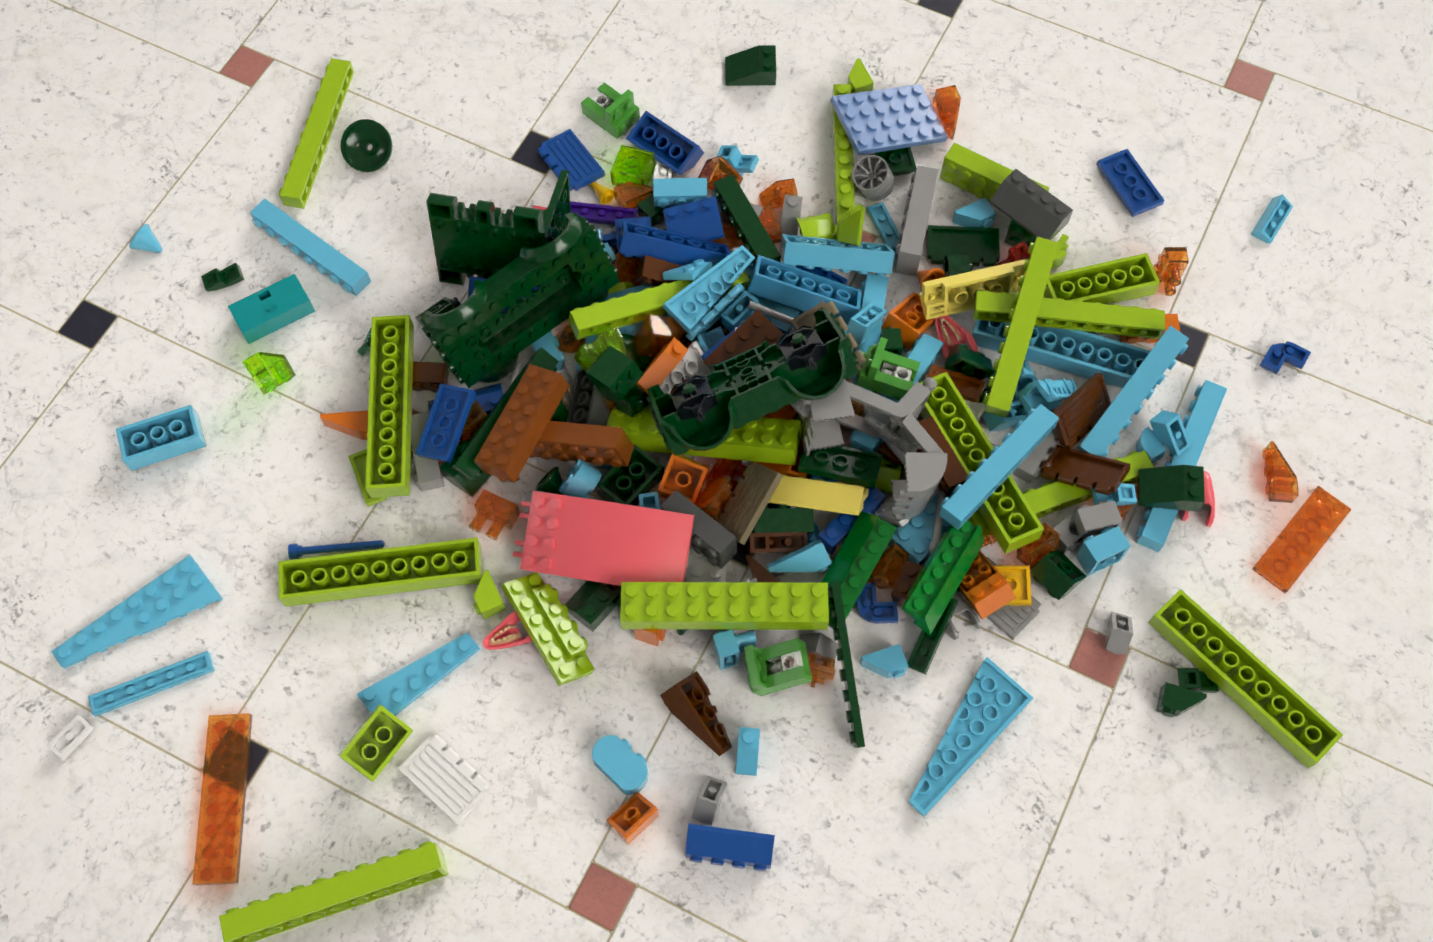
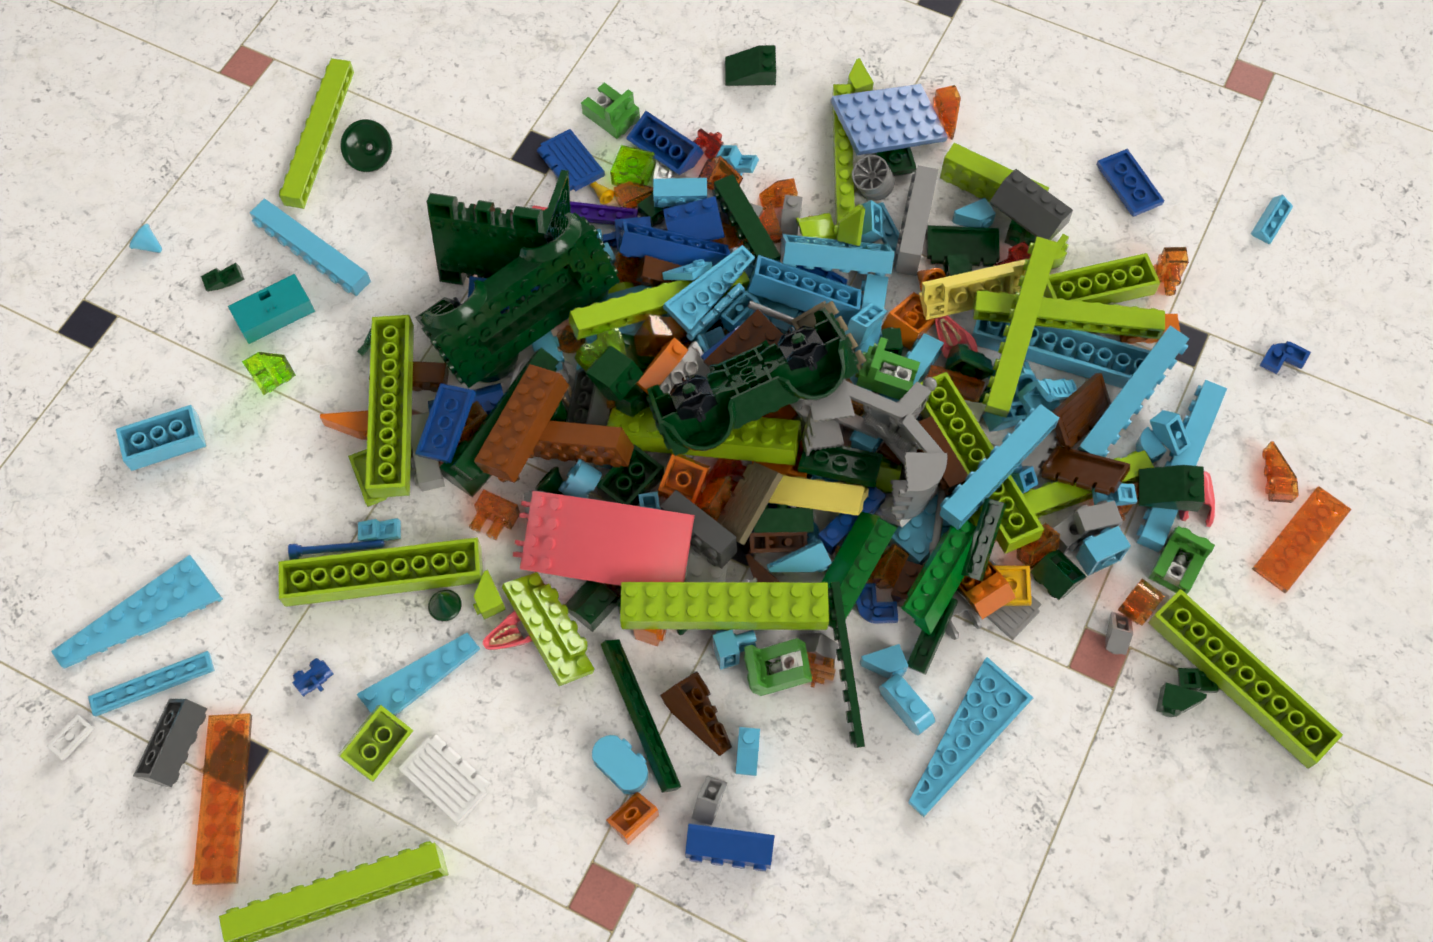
none -> dark grey slope [133,699,208,787]
none -> blue hips [292,658,334,697]
none -> medium azure slope [358,518,401,542]
none -> dark green hat [428,590,462,622]
none -> dark green plate [600,639,682,793]
none -> clear red hips [693,128,724,160]
none -> medium azure brick [861,200,883,243]
none -> medium azure brick [879,674,935,736]
none -> dark green plate [961,498,1007,581]
none -> dark azure brick [1011,464,1038,493]
none -> clear orange brick [1118,578,1165,626]
none -> bright green brick [1148,526,1215,594]

